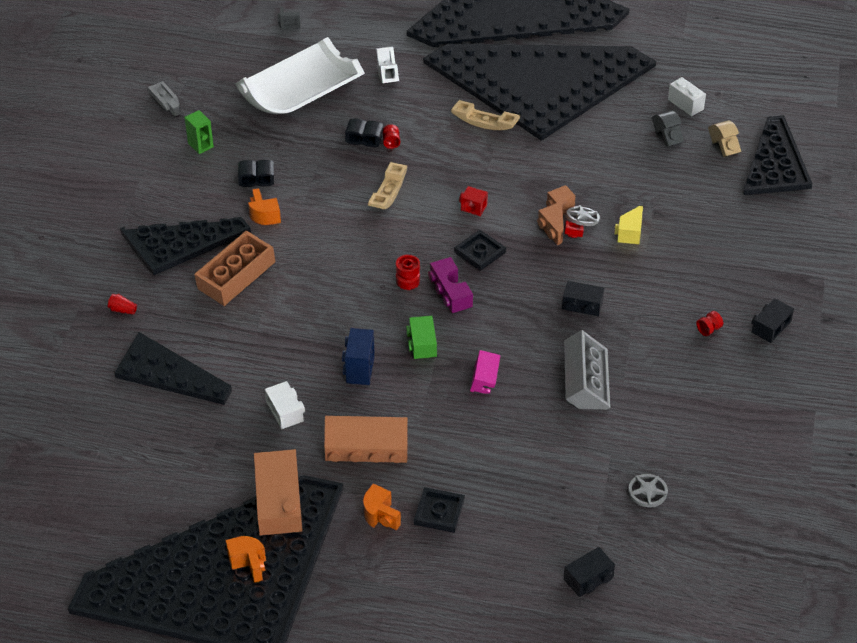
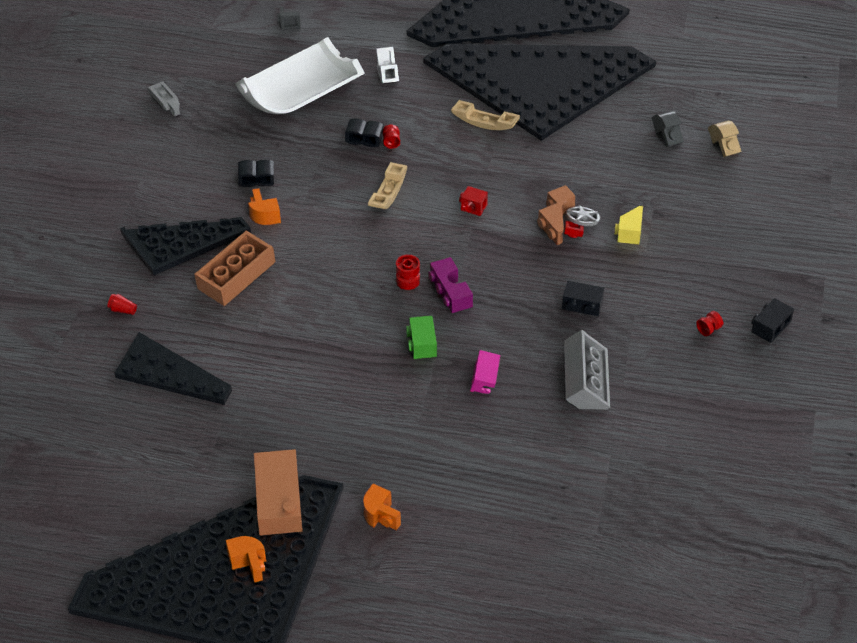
bright green brick [184,110,214,154] -> none
white brick [265,381,305,429] -> none
nougat slope [324,416,408,463] -> none
dark blue brick [342,328,375,385] -> none
black plate [414,487,465,533] -> none
black plate [454,230,506,271] -> none
black brick [563,547,615,597] -> none
light grey wheel [628,474,668,507] -> none
white brick [668,77,706,116] -> none
black wing [743,115,813,195] -> none

